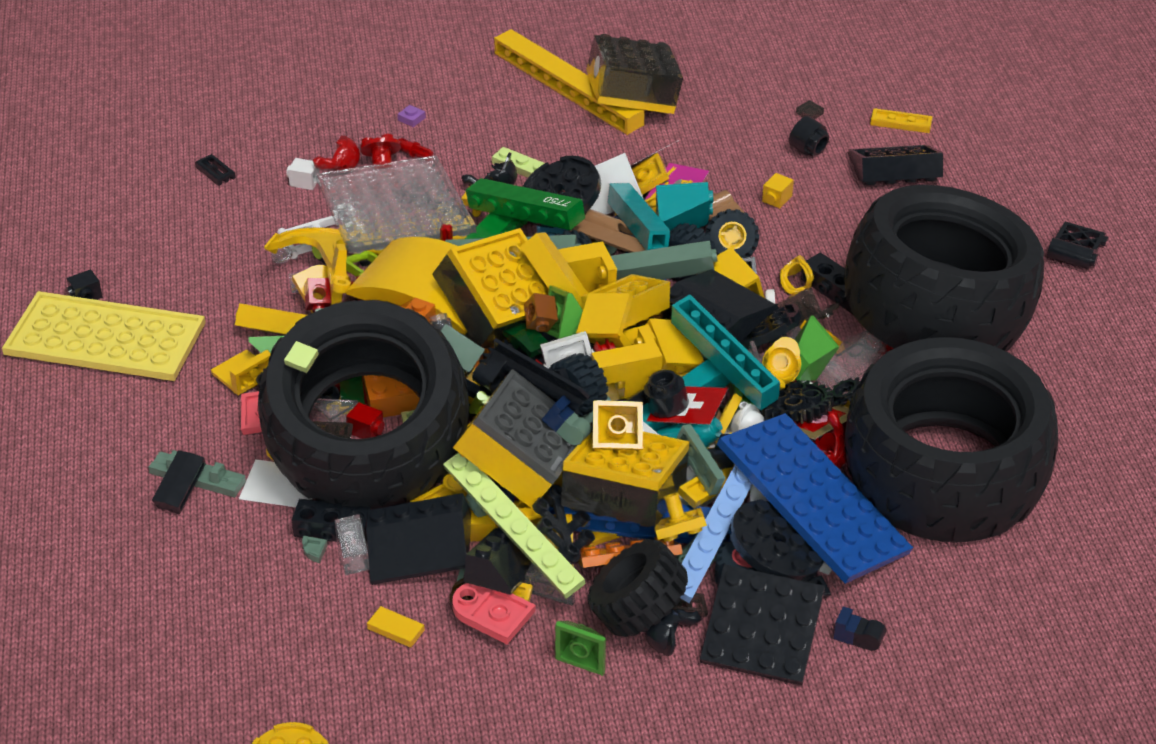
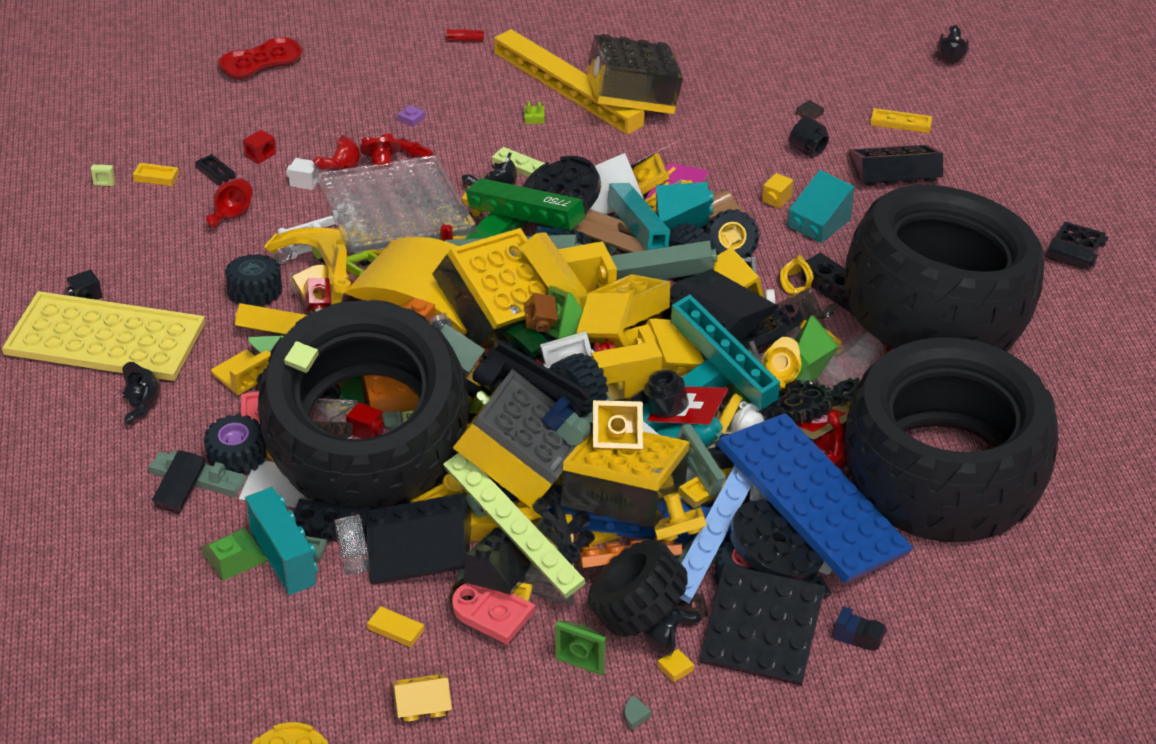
none -> yellowish green tile [91,164,116,186]
none -> black piece [122,362,161,425]
none -> yellow tile [133,163,179,186]
none -> bright green slope [200,527,268,581]
none -> black wheel [204,414,267,475]
none -> red piece [206,178,253,228]
none -> red plate [219,37,302,79]
none -> black wheel [225,254,282,306]
none -> red brick [243,130,276,164]
none -> teal piece [245,486,318,595]
none -> sand green tile [383,410,402,431]
none -> yellow slope [392,673,452,721]
none -> red axle [446,28,484,43]
none -> lime tile [525,101,544,124]
none -> sand green tile [625,695,652,731]
none -> yellow tile [657,649,694,683]
none -> teal slope [787,170,855,243]
none -> black piece [937,25,969,63]

